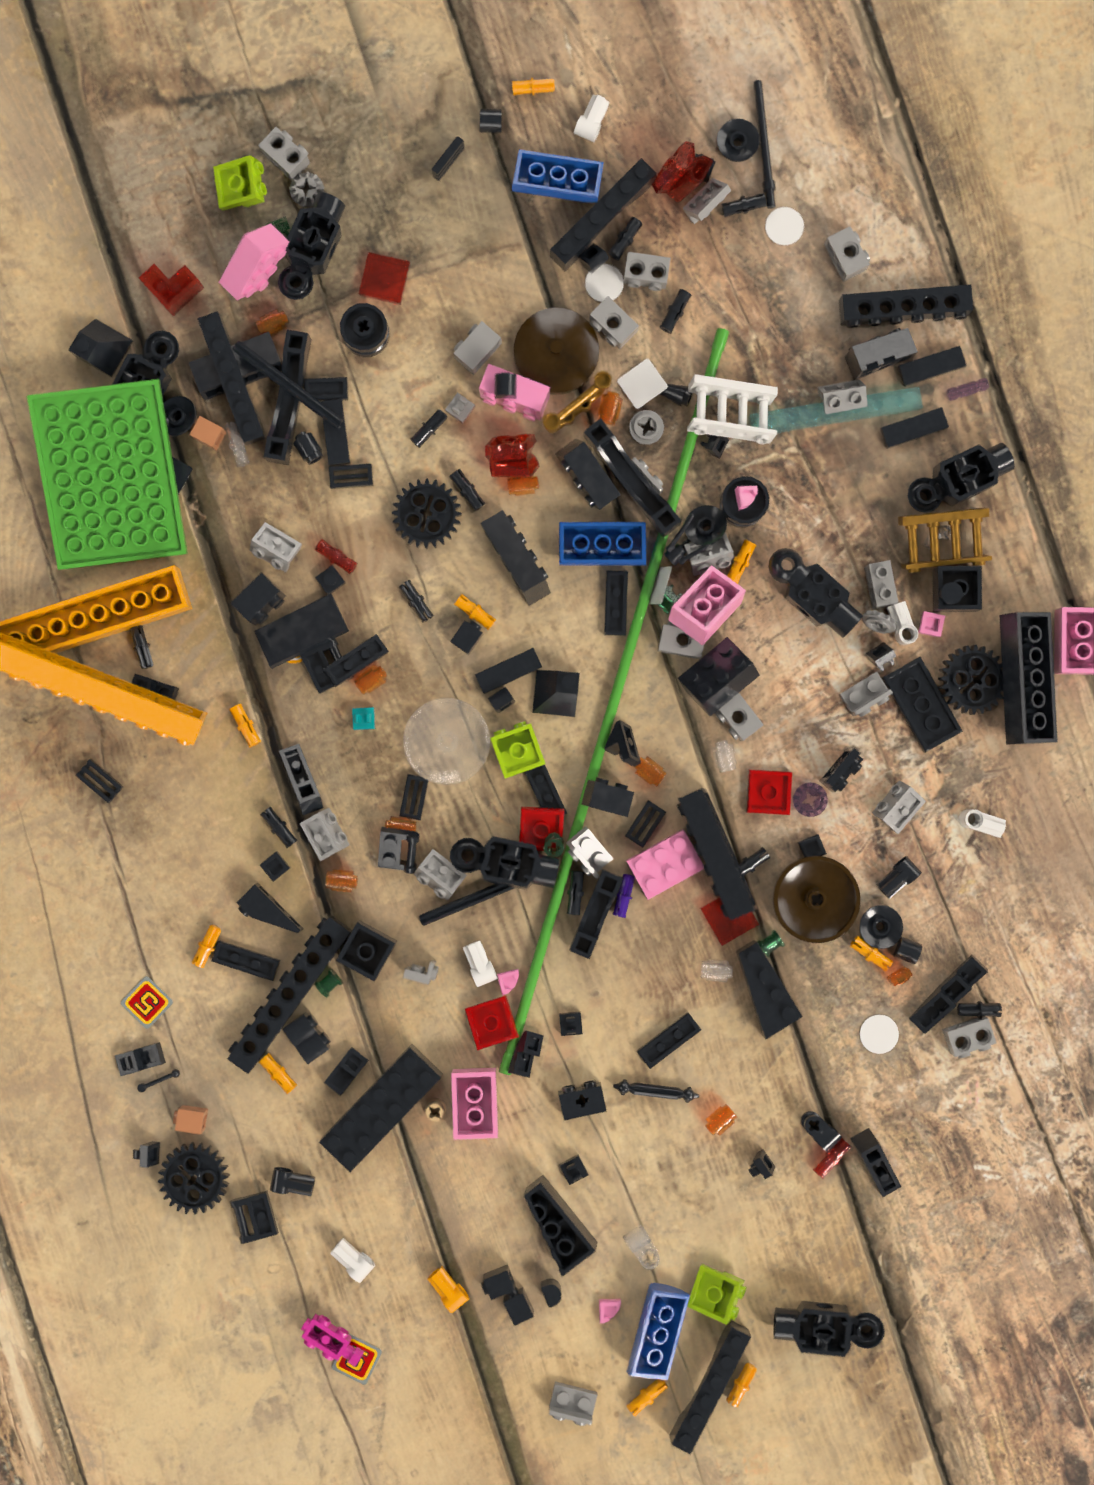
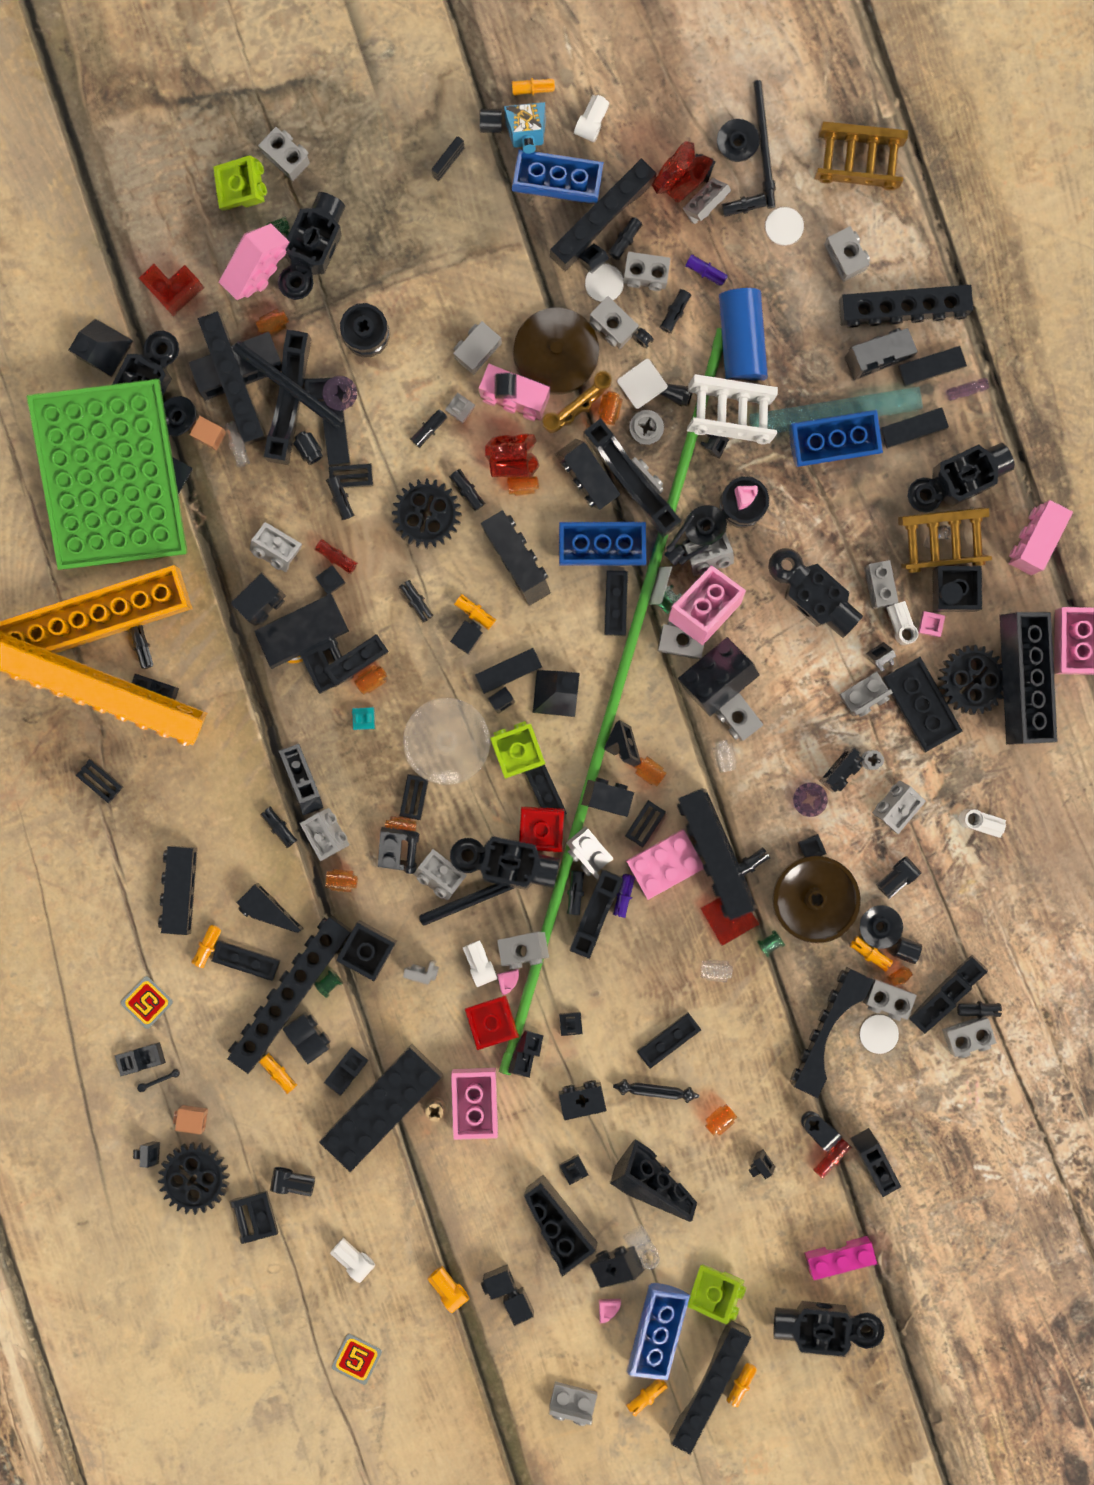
light orange pin [229,703,262,748] -> none
black tile [260,851,291,882] -> none
light grey gear [289,171,324,207] -> none
dark pink brick [301,1313,364,1367] -> none
clear red tile [359,252,410,305] -> none
black brick [541,1278,562,1308] -> none
clear green bush [544,833,564,858] -> none
light orange pin [727,539,757,584] -> none
black wedge [736,940,803,1039] -> none
red tile [746,770,792,815] -> none
light grey bracket [818,379,867,414] -> none
light grey gear [862,610,897,634] -> none
none -> black brick [158,846,198,935]
none -> clear purple gear [323,376,357,411]
none -> black pin [326,475,355,520]
none -> light grey brick [497,932,549,969]
none -> torso [504,102,546,154]
none -> black brick [589,1246,645,1288]
none -> black wedge [610,1139,697,1222]
none -> black bush [632,327,654,349]
none -> dark purple axle [685,254,727,286]
none -> blue brick [719,288,768,380]
none -> blue brick [789,410,883,467]
none -> black arch [790,967,874,1098]
none -> dark pink arch [804,1236,877,1281]
none -> pearl gold fence [814,121,908,190]
none -> light grey bush [861,750,884,770]
none -> light grey brick [863,978,917,1021]
none -> bright pink brick [1009,500,1073,576]

